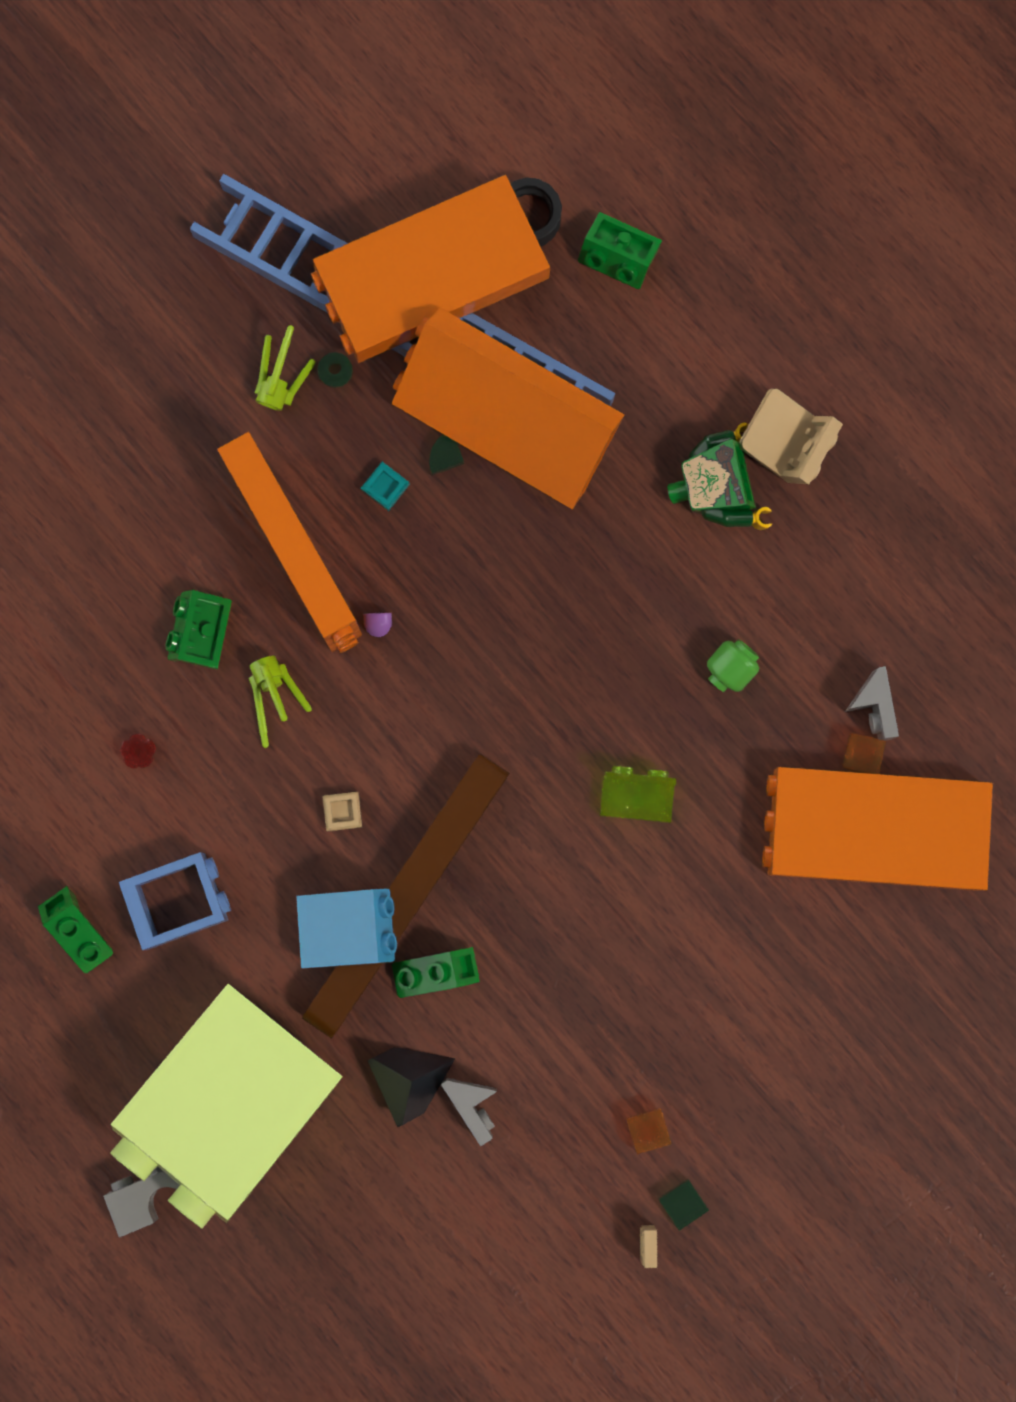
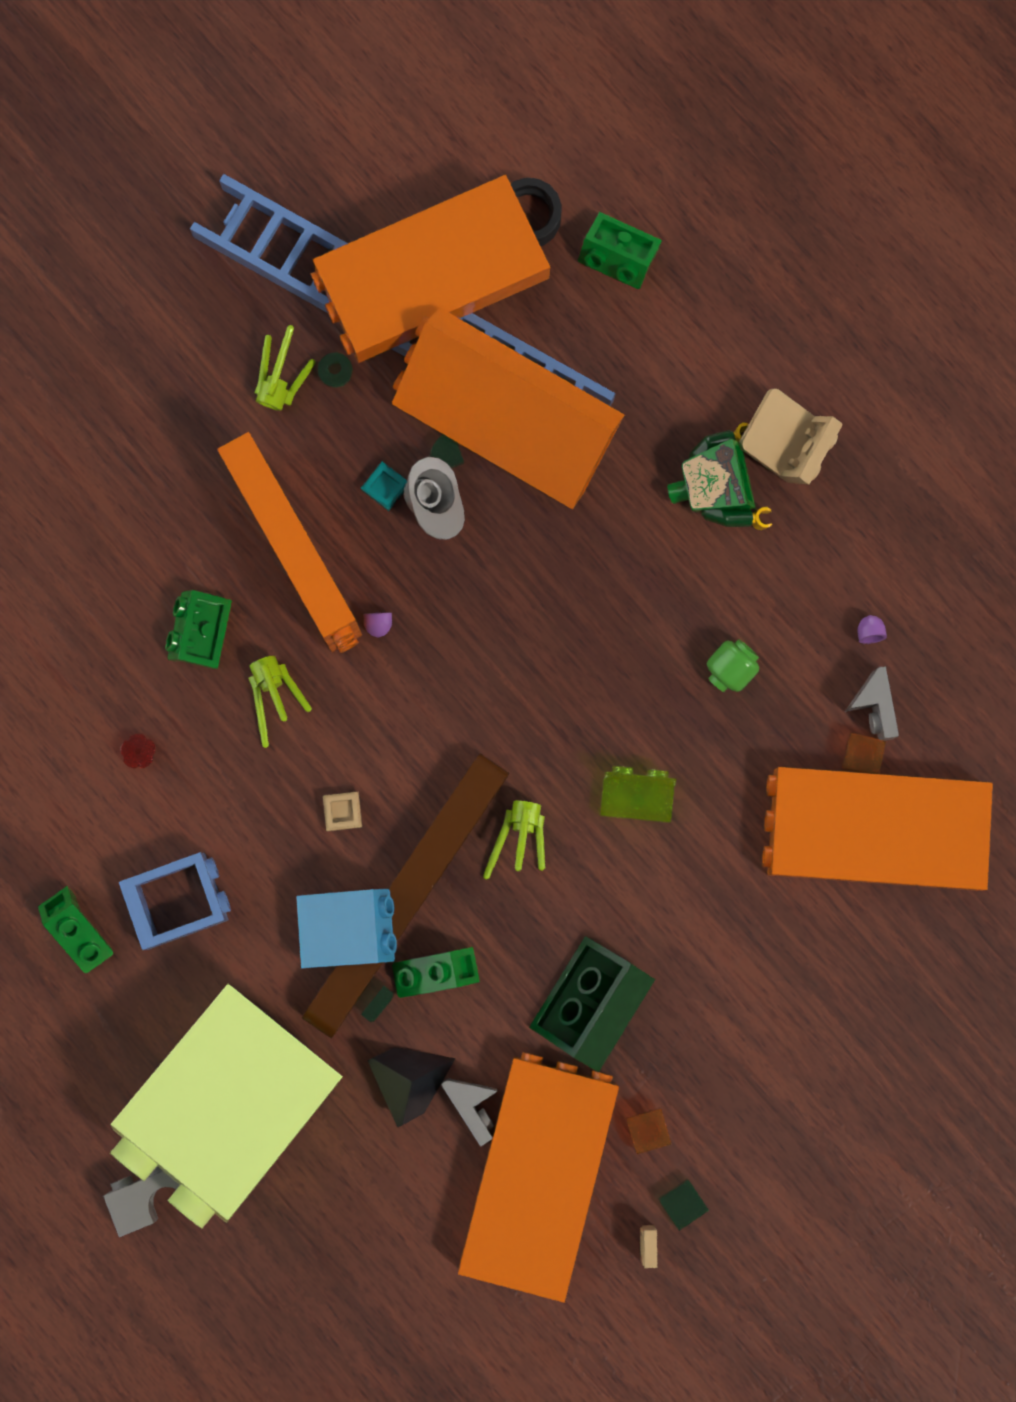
none -> clear green tile [361,985,395,1022]
none -> light grey piece [404,457,465,540]
none -> orange brick [458,1052,619,1303]
none -> lime plant [483,800,545,879]
none -> dark green slope [529,936,656,1072]
none -> medium lavender hinge [857,615,887,644]

